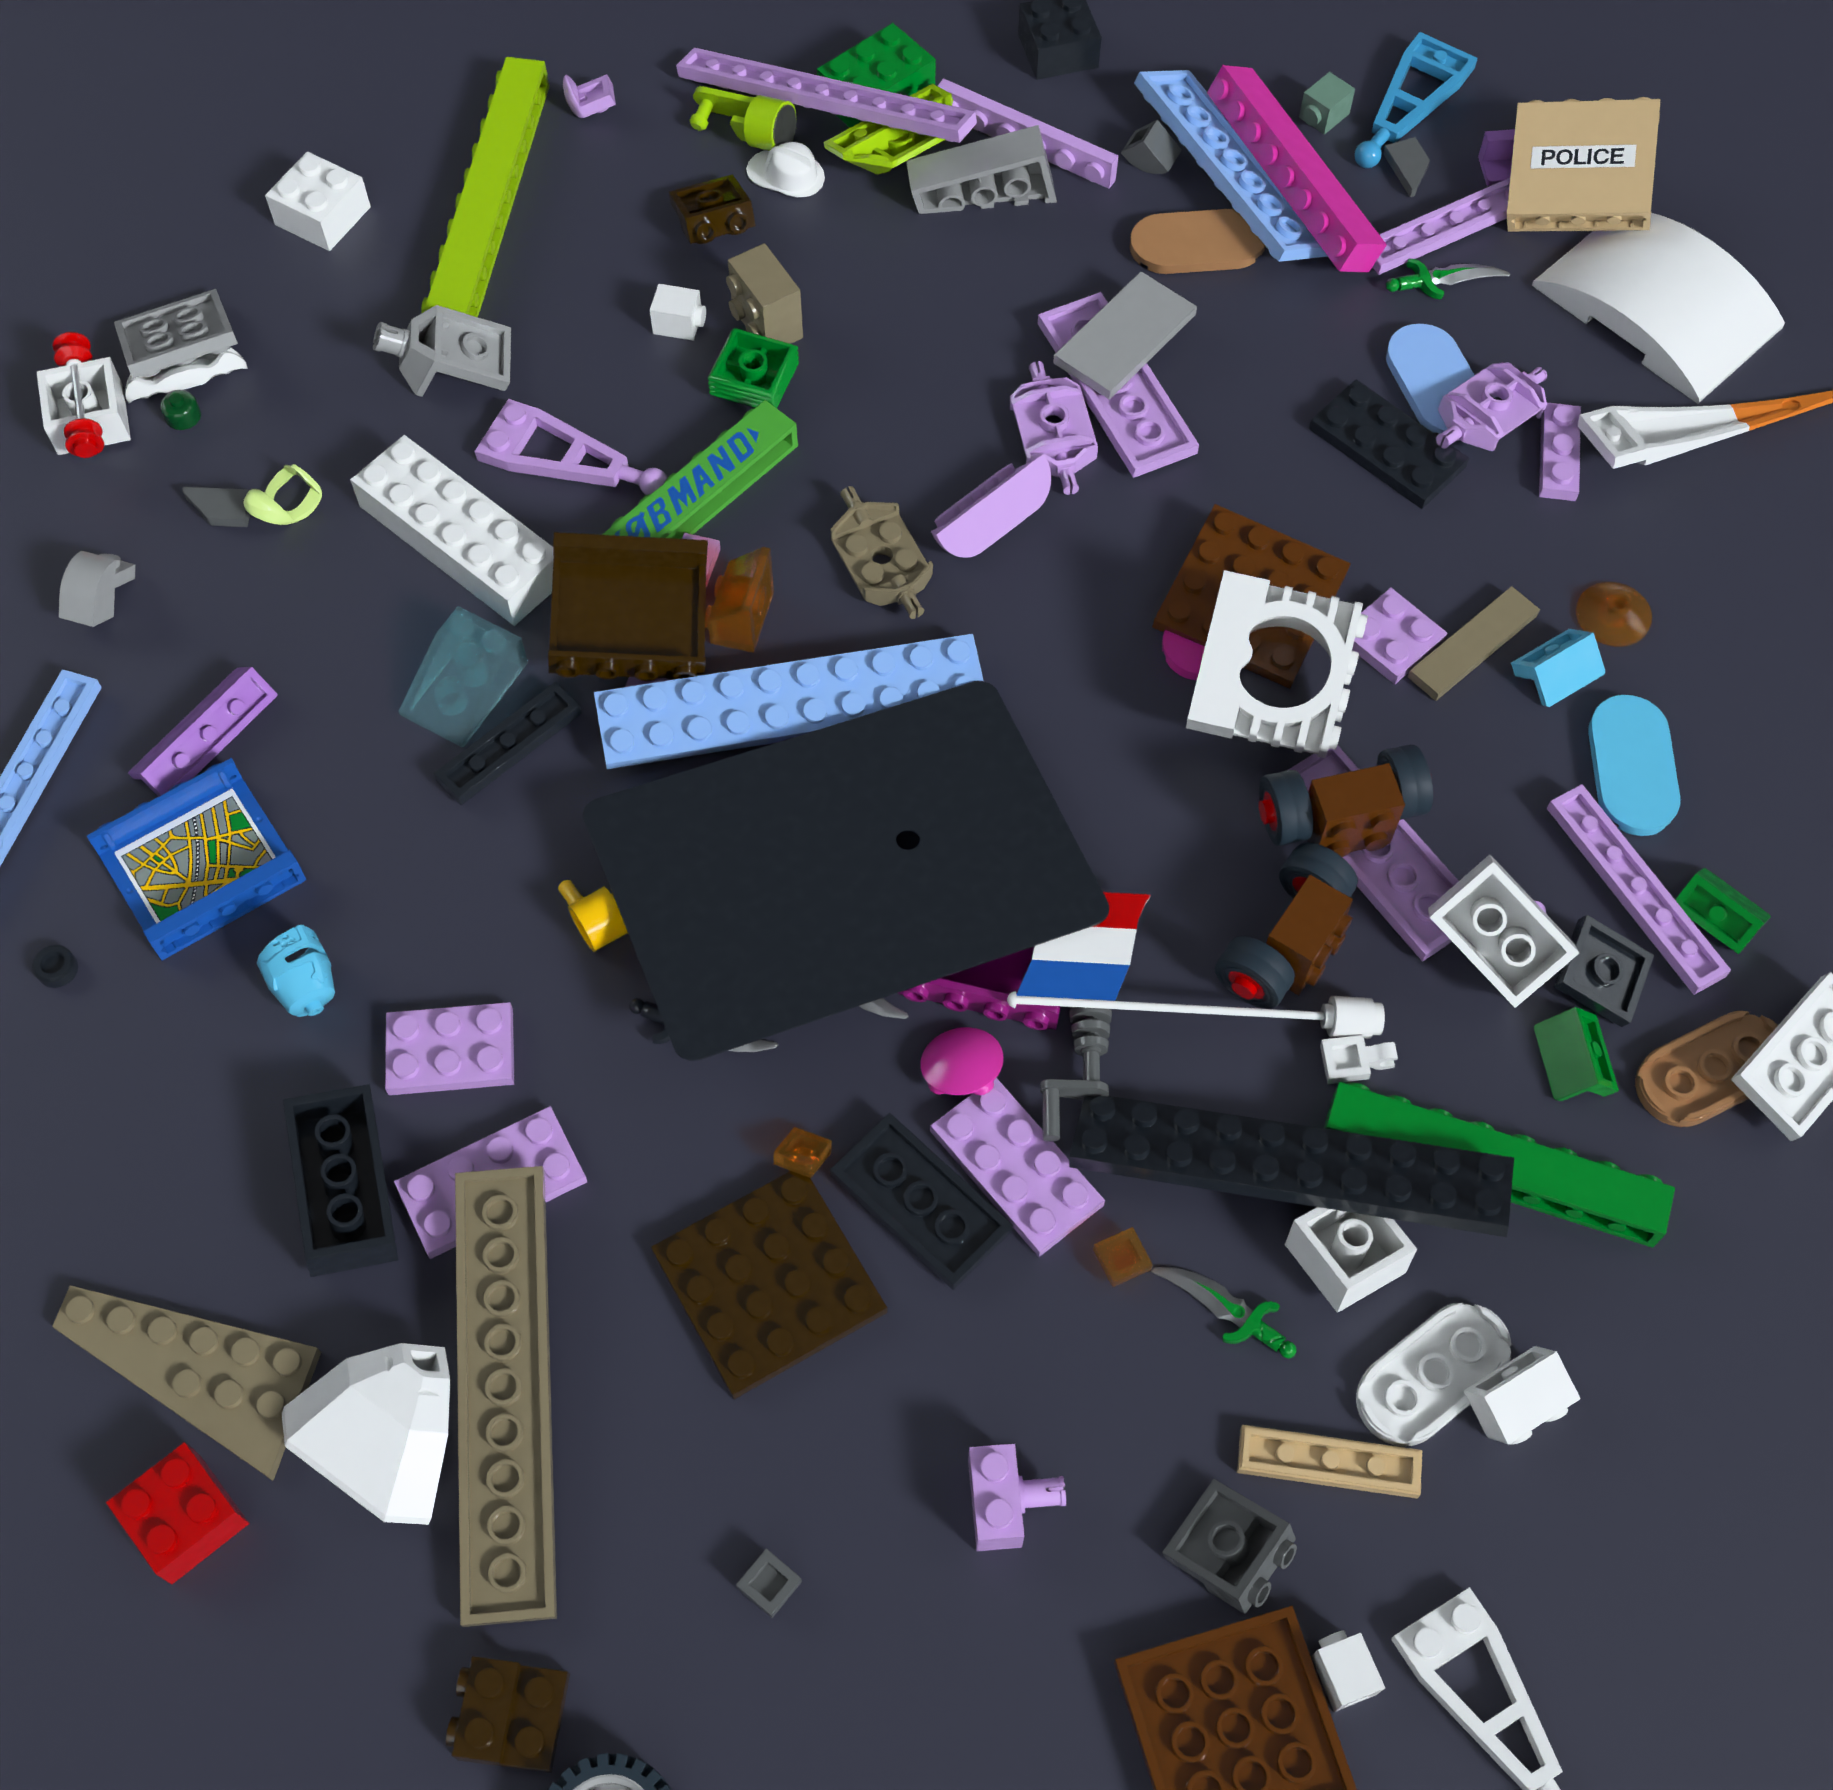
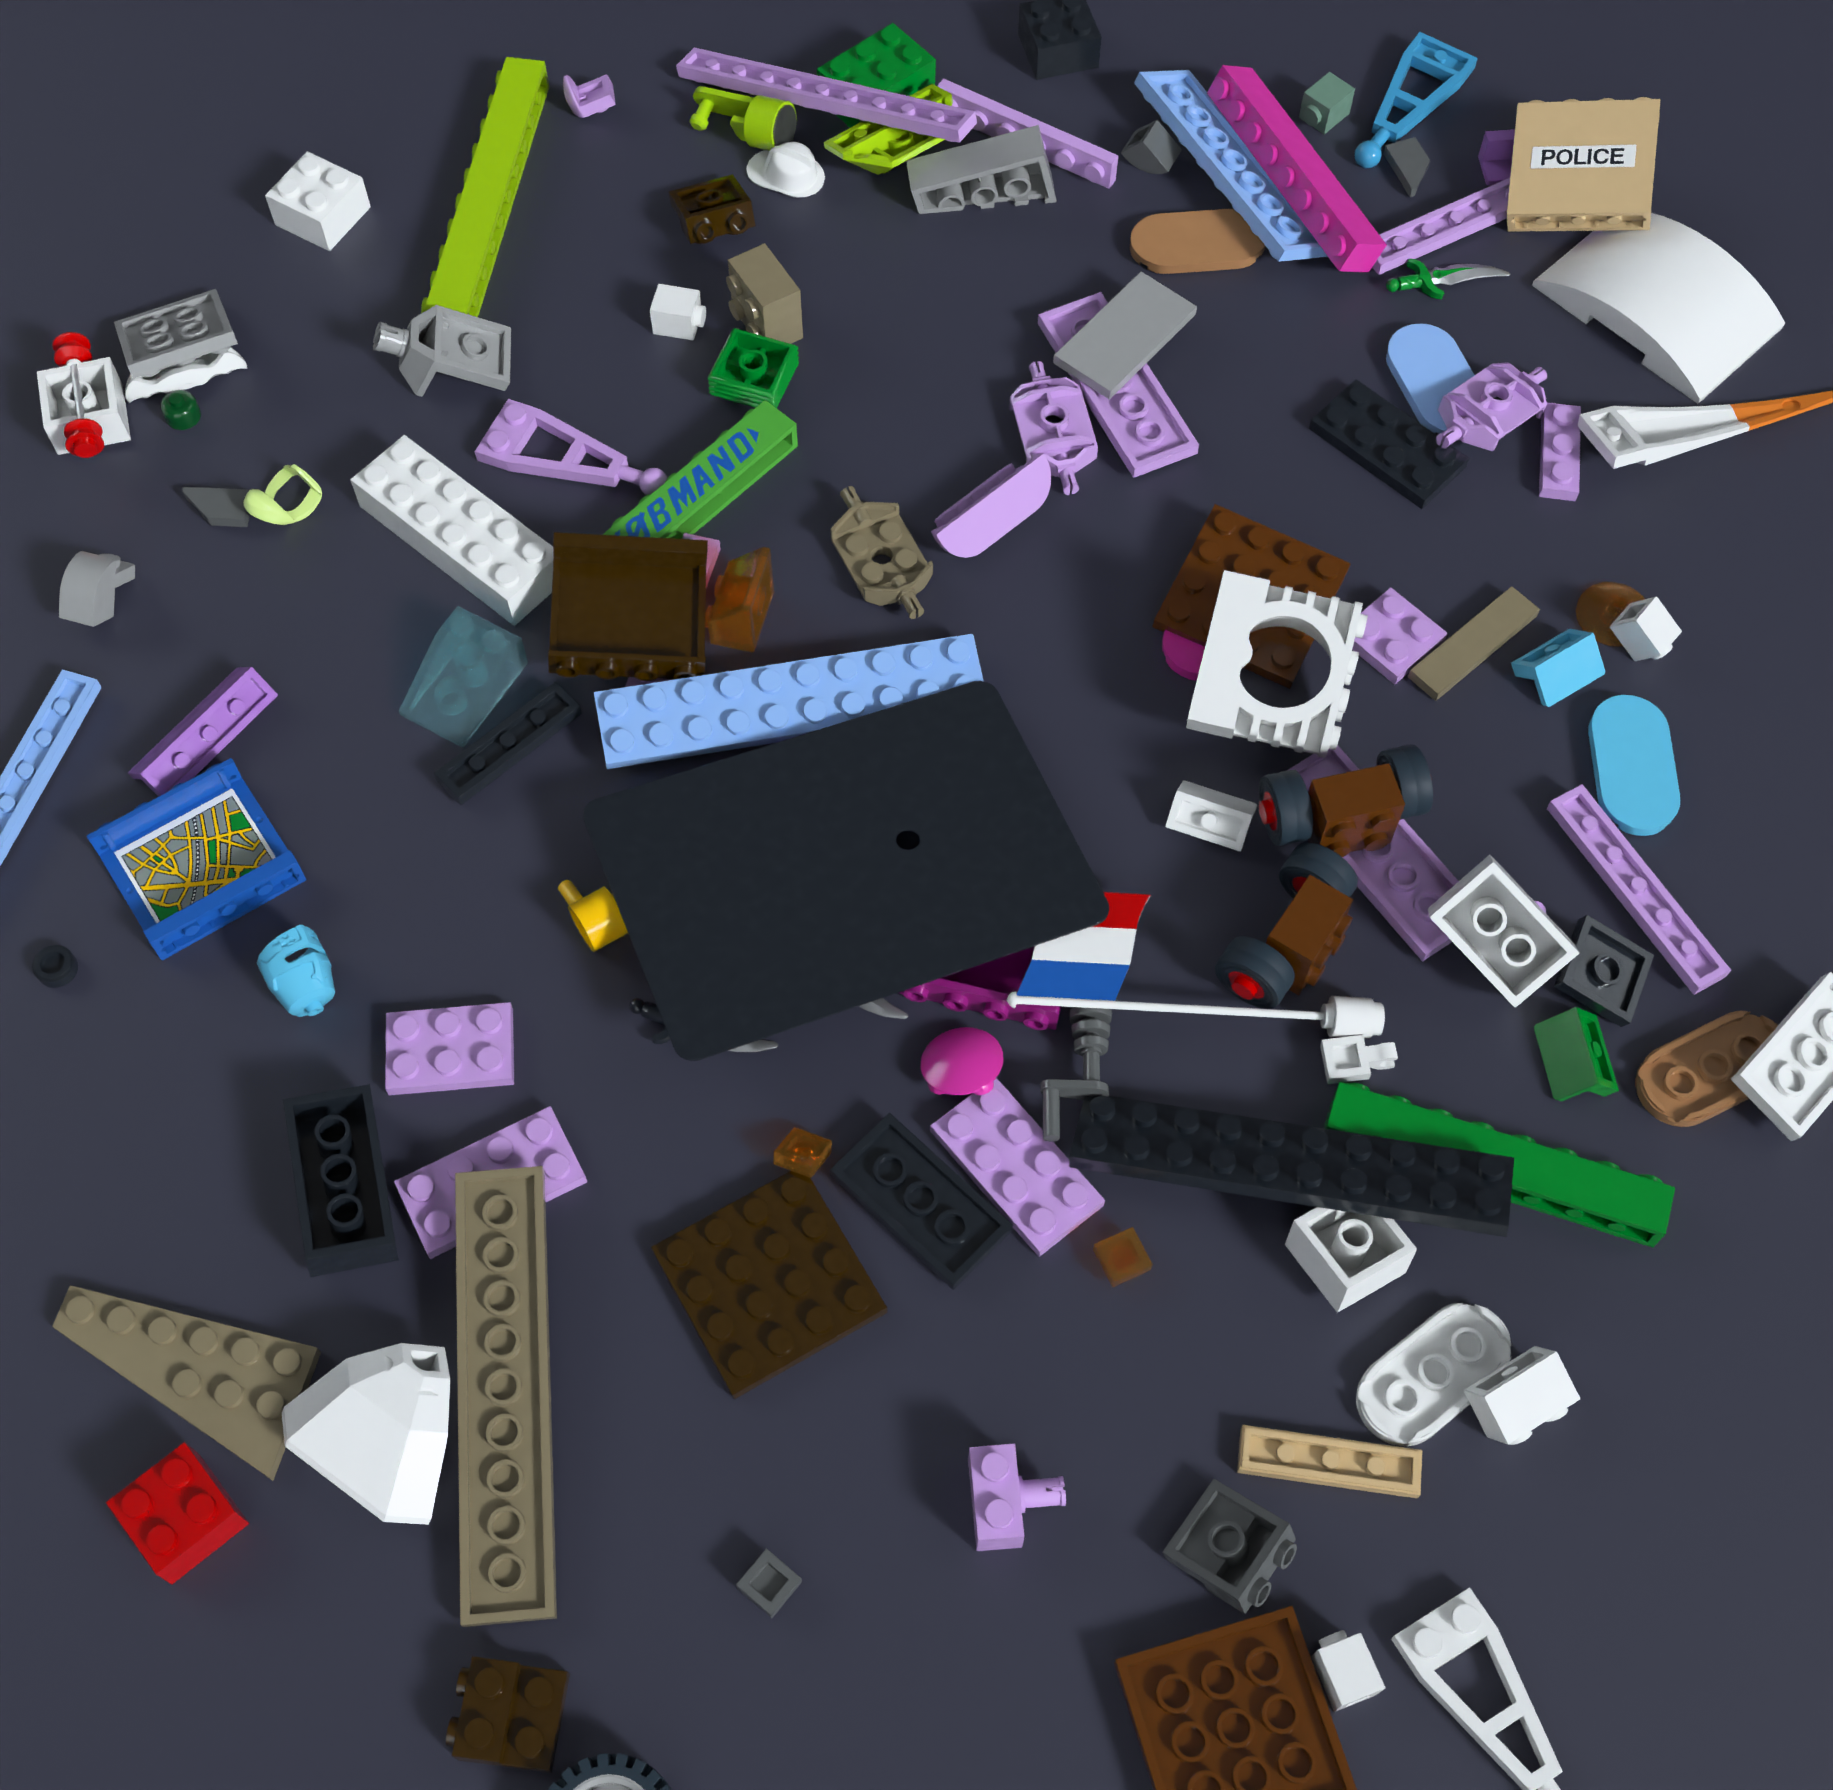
piece [1150,1267,1297,1358] -> none
green panel [1675,868,1771,954] -> none
none -> white panel [1165,780,1257,852]
none -> white brick [1610,596,1682,661]

